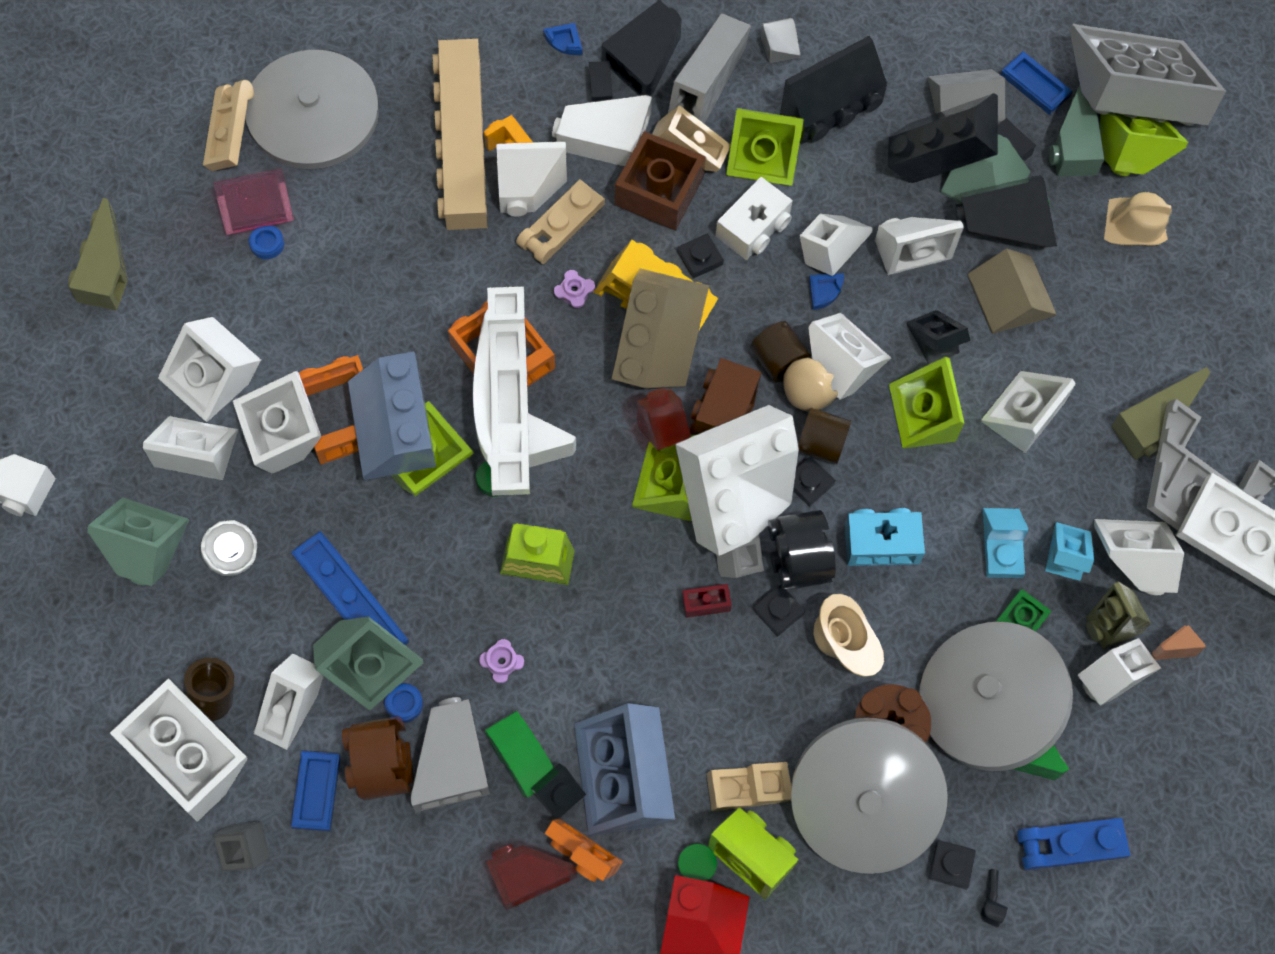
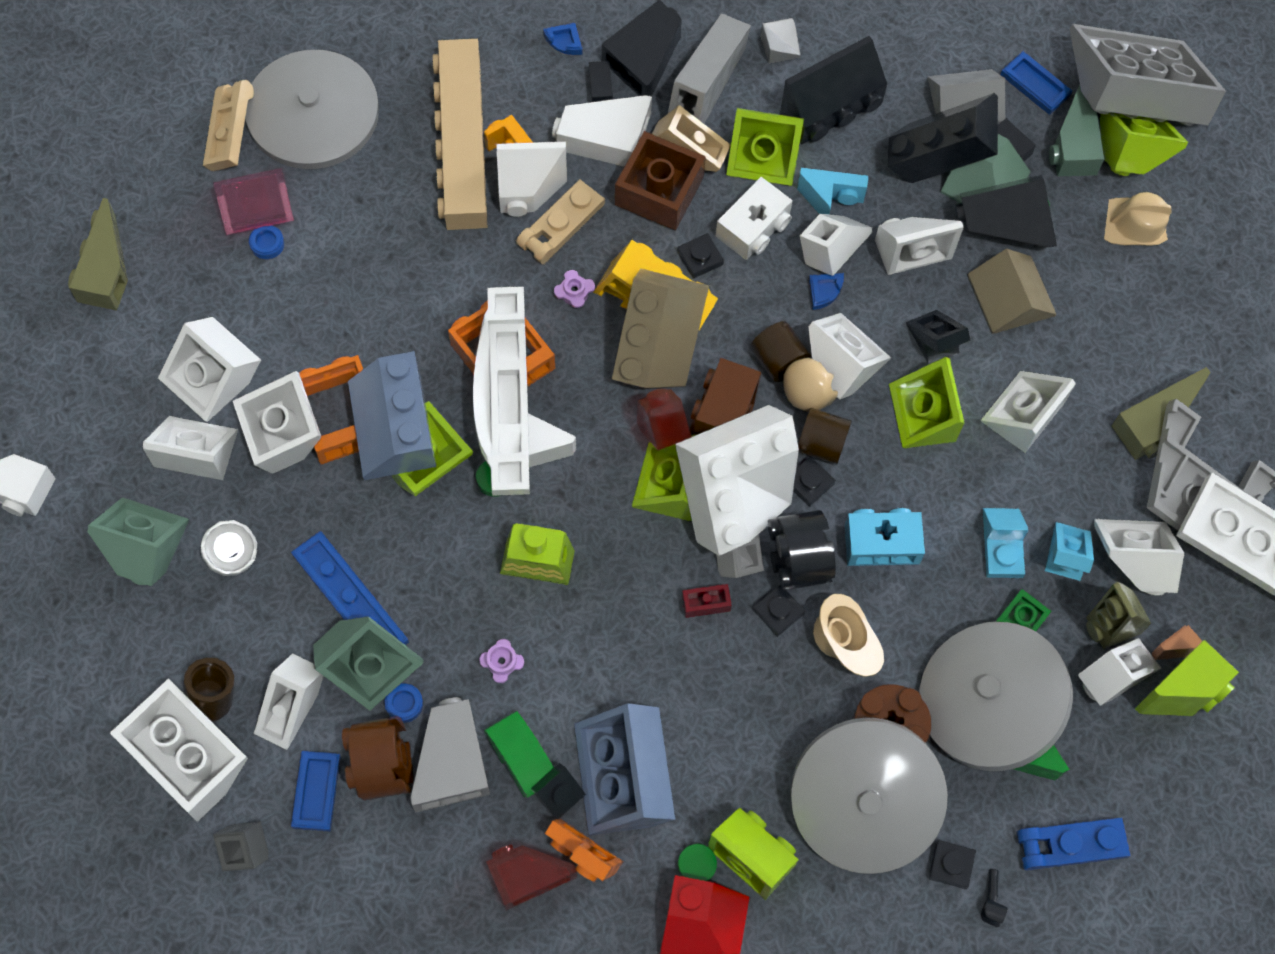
tan slope [706,762,791,811] -> none
none -> medium azure slope [797,168,868,214]
none -> lime slope [1135,640,1239,716]

